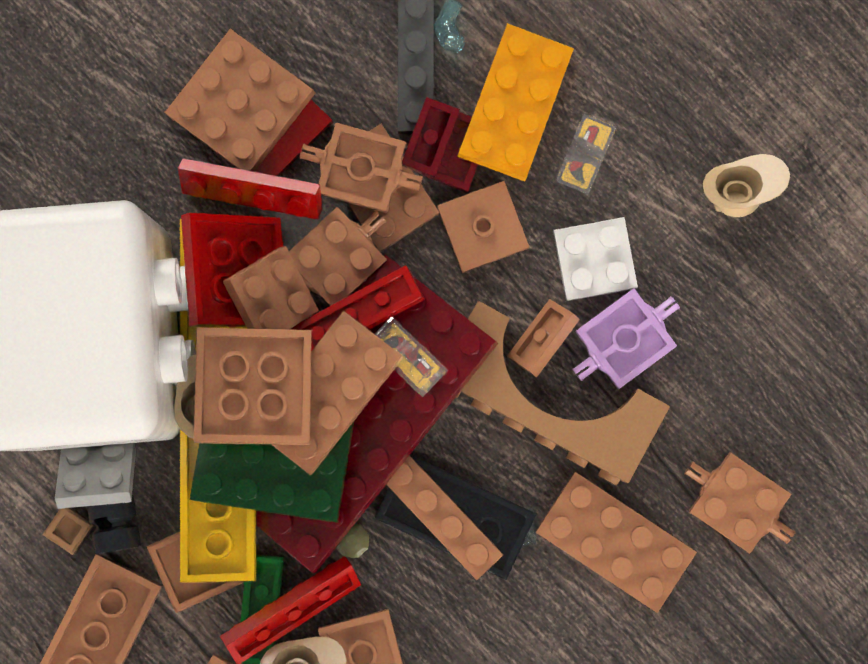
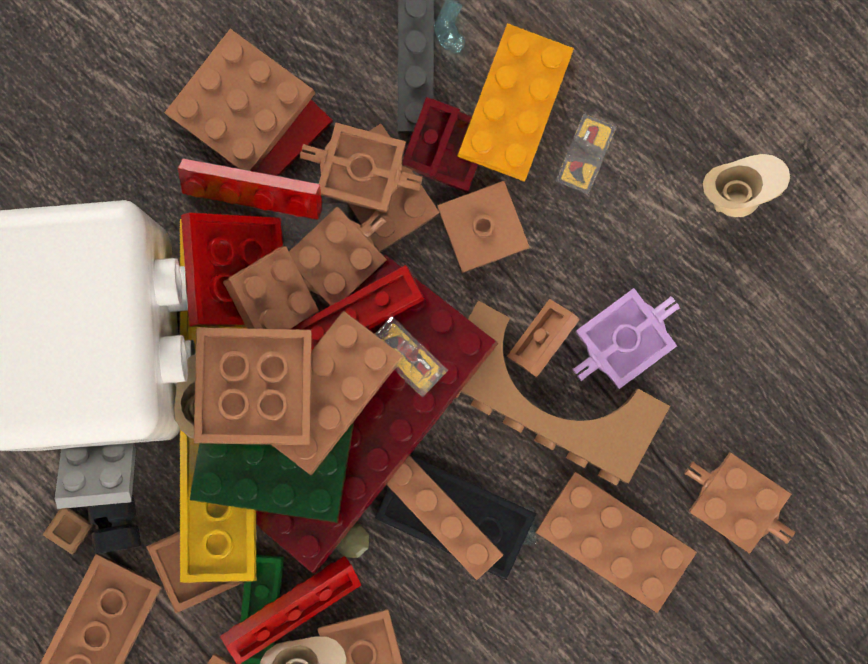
white plate [553,217,638,302] -> none

